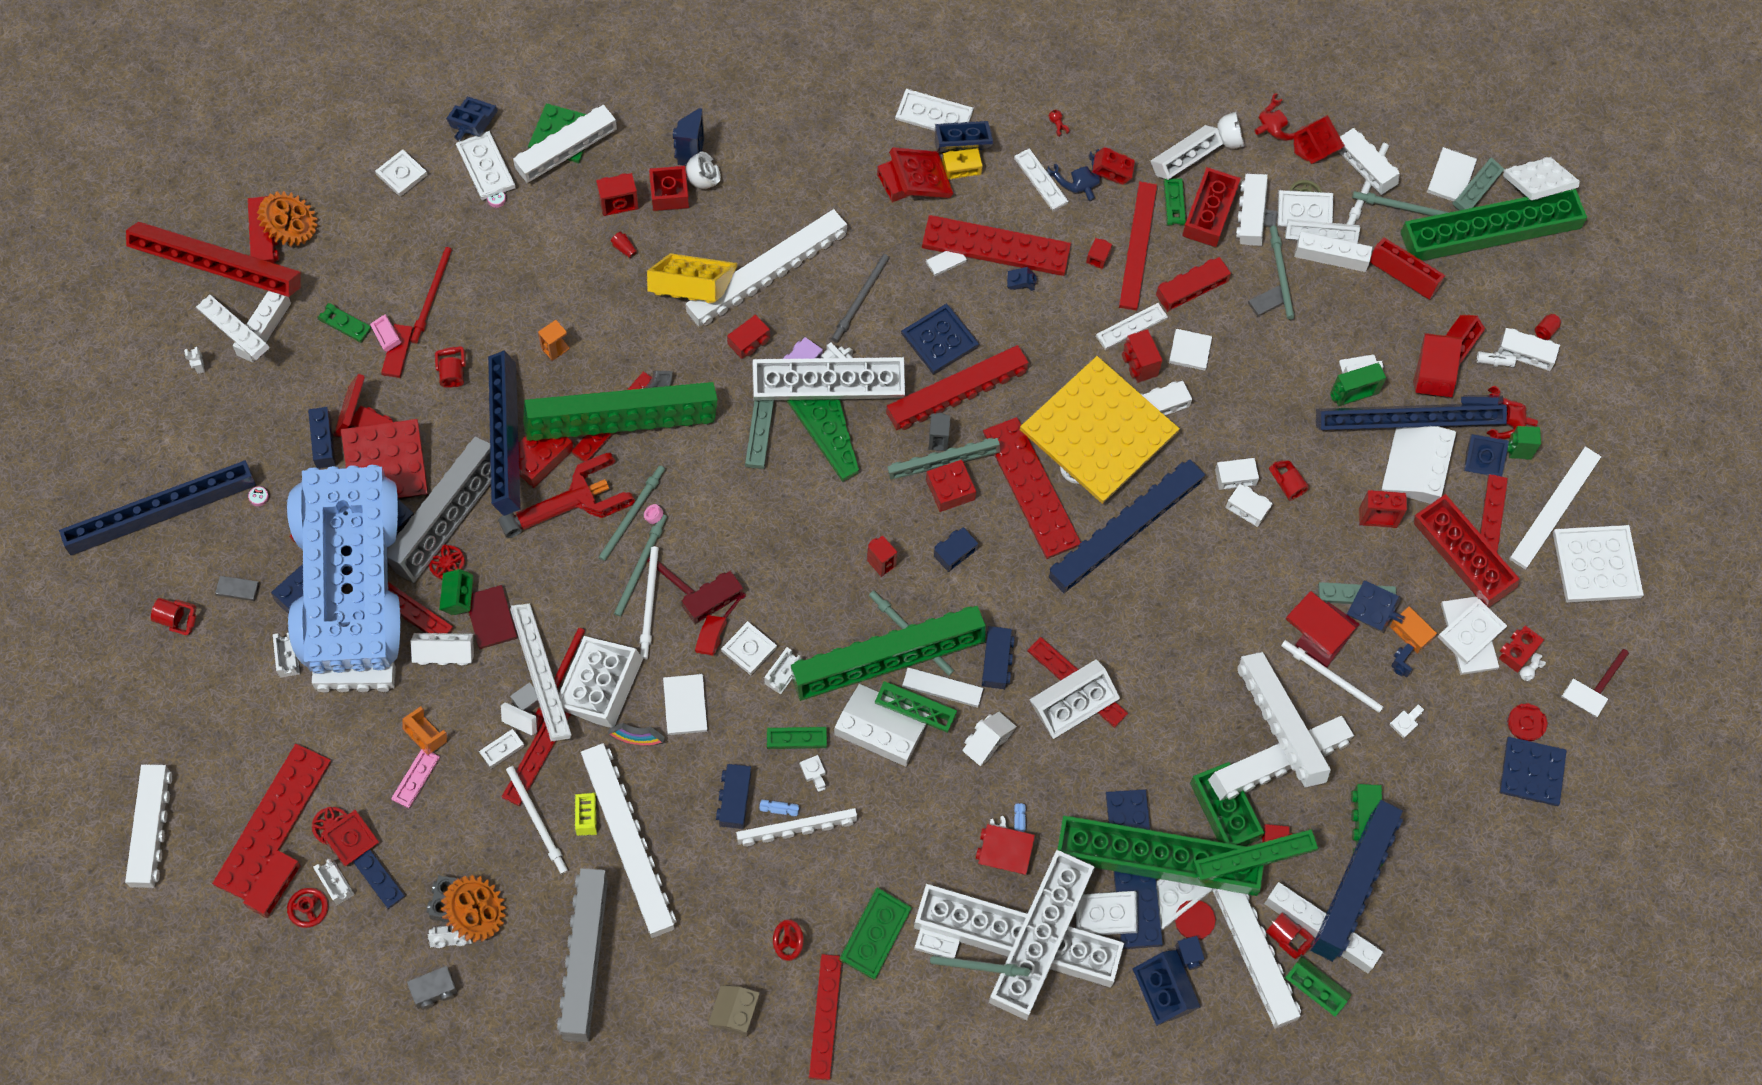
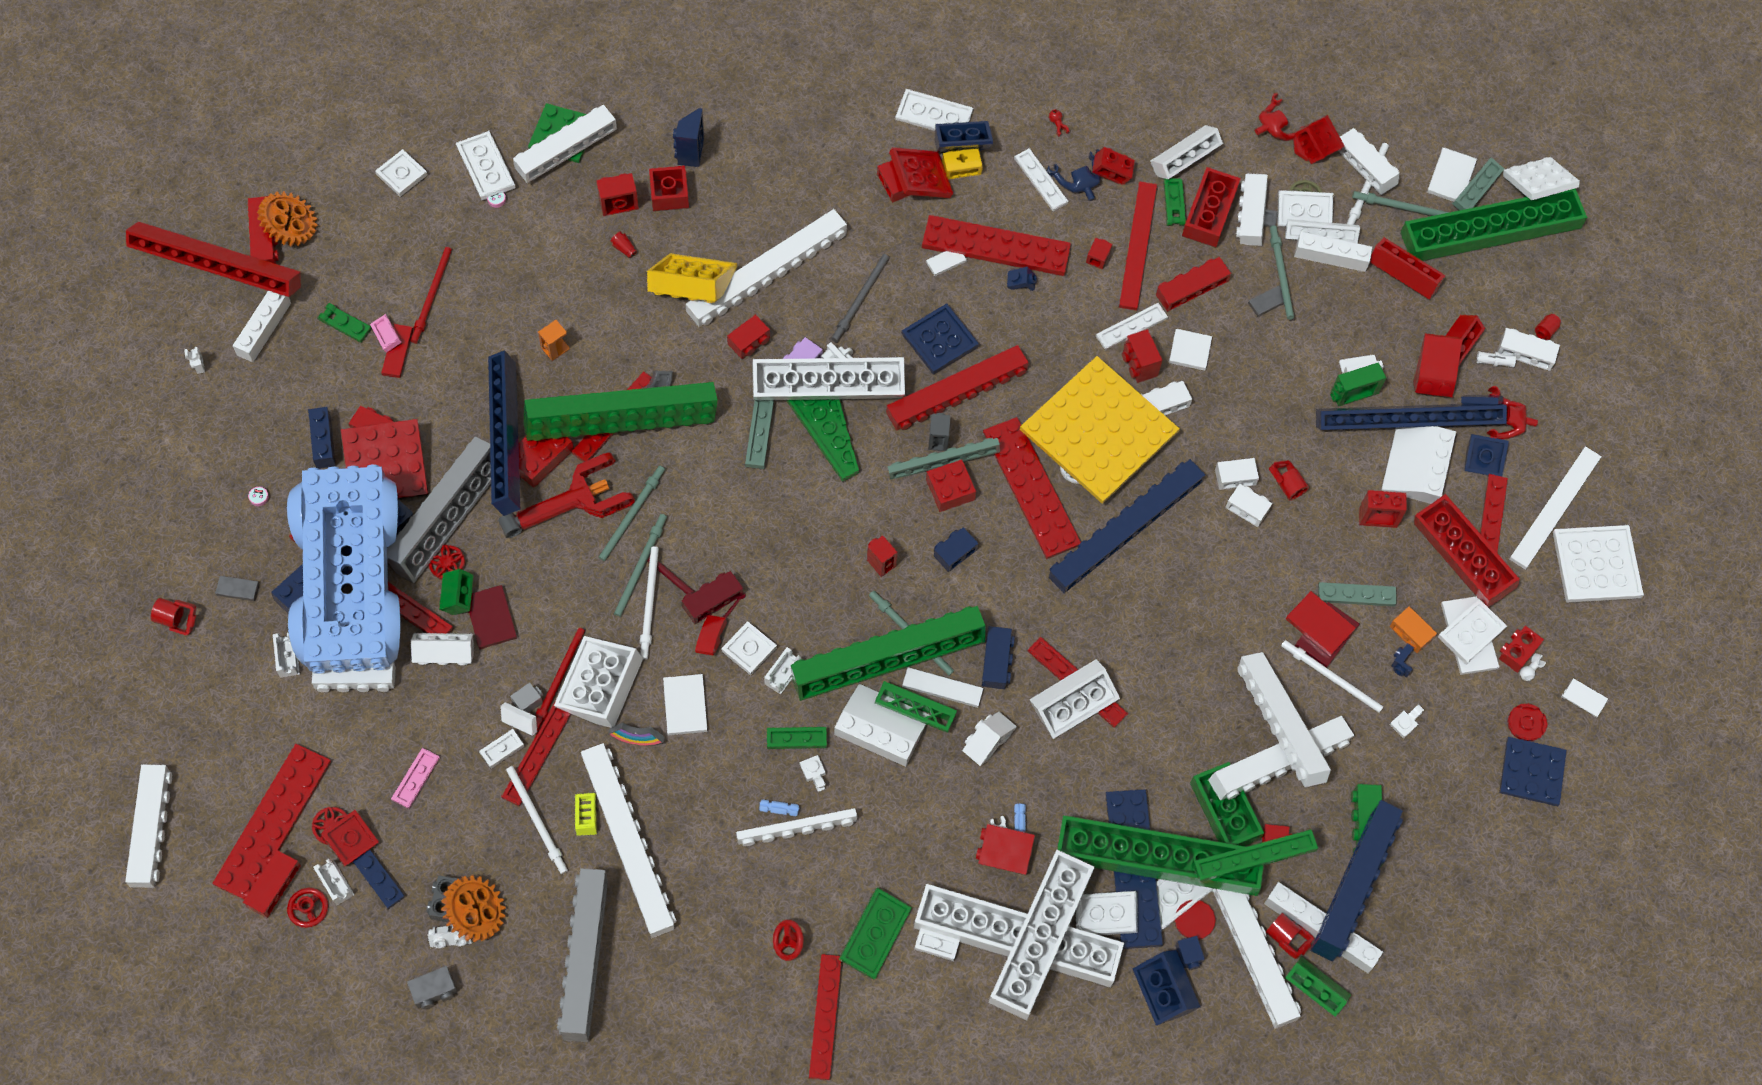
dark blue brick [59,460,256,555] -> none
white plate [196,295,270,360] -> none
red tile [333,373,365,437] -> none
orange panel [402,707,447,755] -> none
red piece [435,346,466,388] -> none
dark blue plate [446,96,498,141] -> none
white tile [510,603,571,741] -> none
bright pink tile [644,504,663,524] -> none
white cylinder [686,151,720,189] -> none
dark tan slope [708,985,760,1037] -> none
dark blue brick [716,764,751,829] -> none
sand green bar [930,956,1030,977] -> none
white cylinder [1218,112,1244,149] -> none
dark blue plate [1347,580,1405,633] -> none
green brick [1507,426,1541,460] -> none
dark red bar [1594,649,1629,694] -> none

